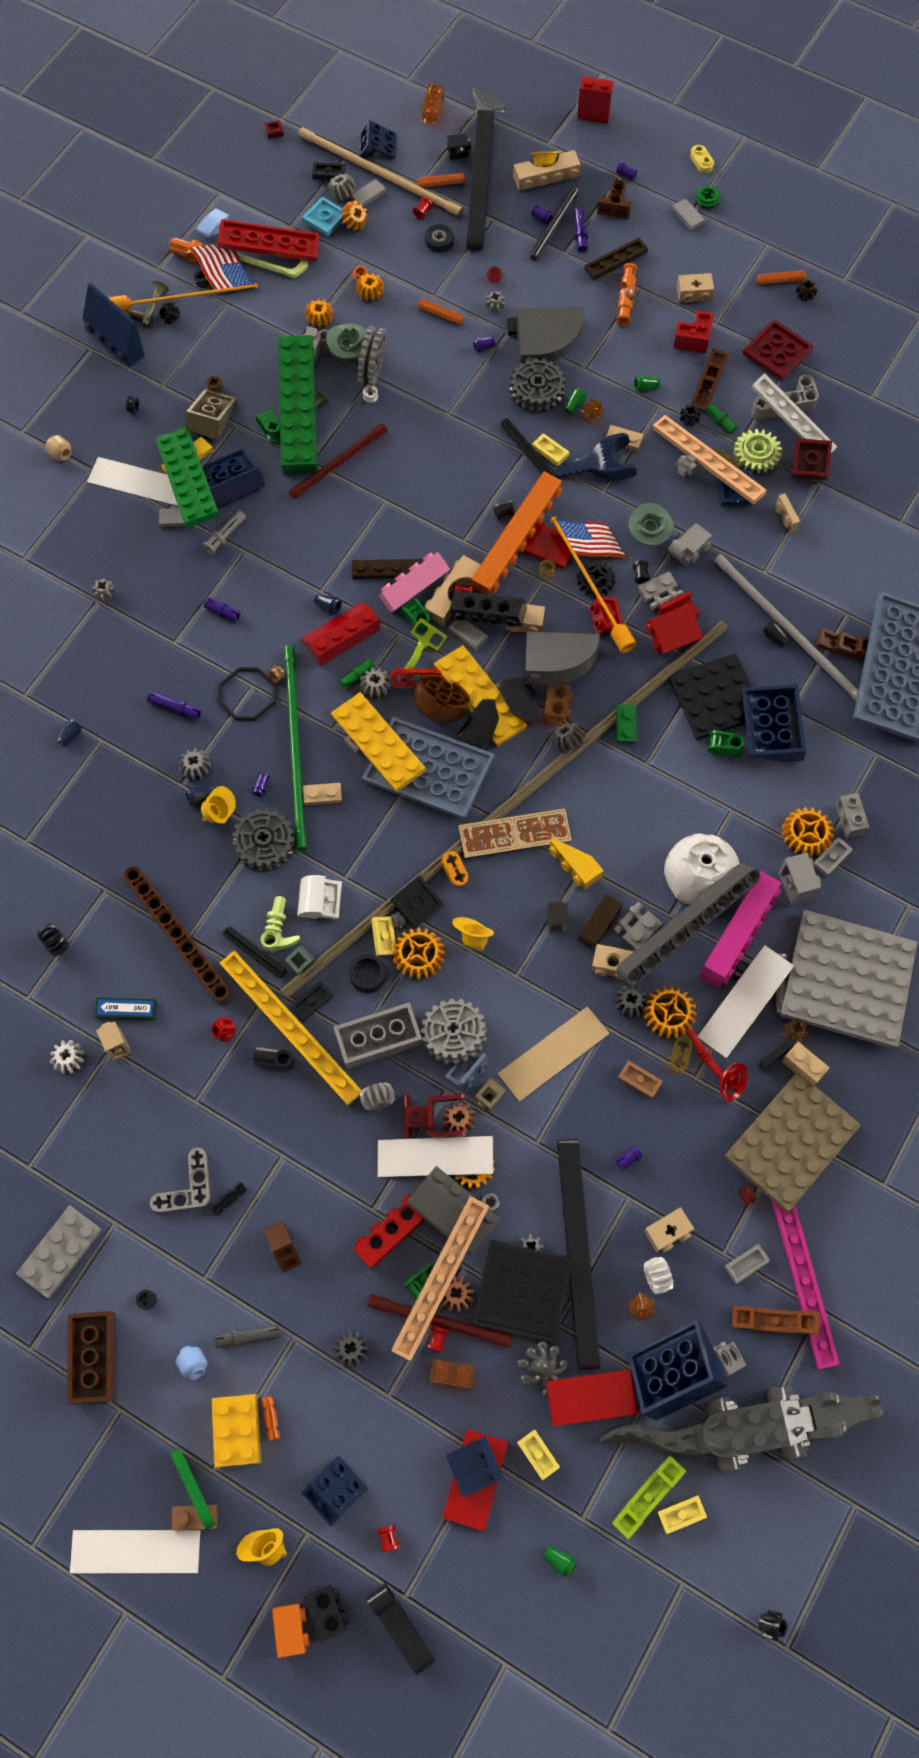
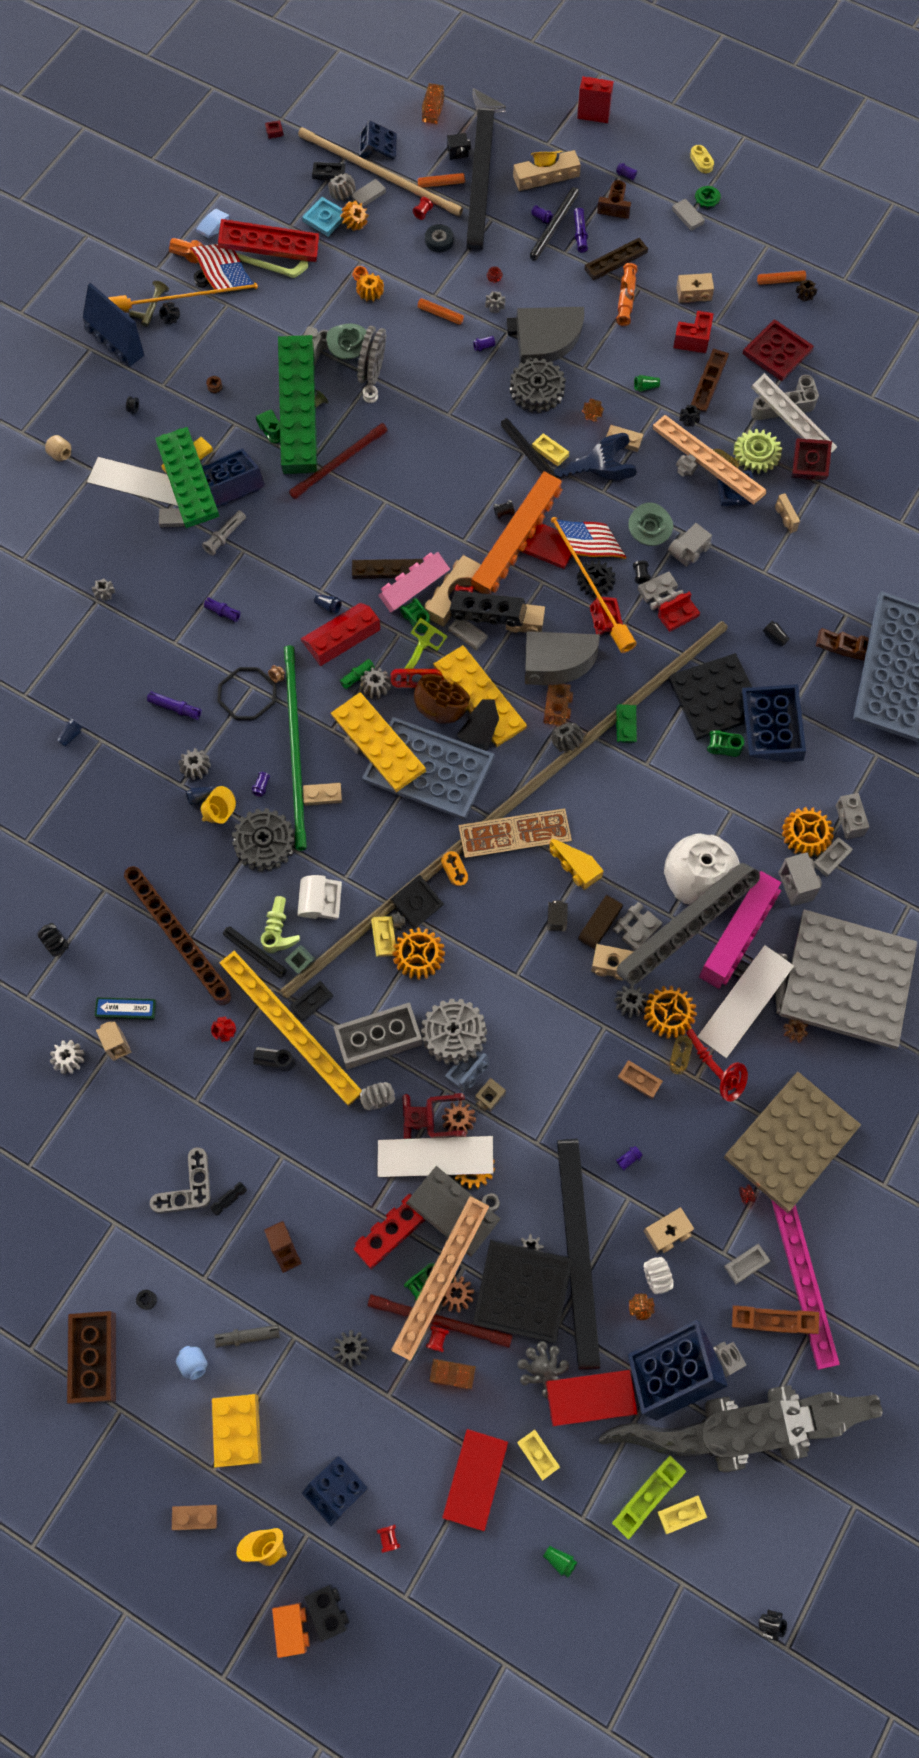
light grey plate [16,1205,103,1299] -> none
white sticker [70,1530,200,1573] -> none
green beam [170,1448,216,1530] -> none
dark tan slope [185,389,237,439] -> none
orange axle [262,1396,280,1441] -> none
light orange gear [305,298,333,328] -> none
black tyre [349,954,386,993] -> none
black beam [366,1583,435,1675] -> none
dark blue bracket [446,1436,504,1497] -> none
yellow piece [452,917,494,951] -> none
black panel [496,677,539,724] -> none
tan sticker [497,1006,610,1102] -> none
clear yellow bush [539,560,555,578] -> none
green cone [564,388,587,415] -> none
red brick [646,604,703,655] -> none
green pin [706,403,737,434] -> none
light grey piece [714,554,859,702] -> none
black tile [758,1038,796,1071] -> none
tan brick [781,1042,829,1086] -> none

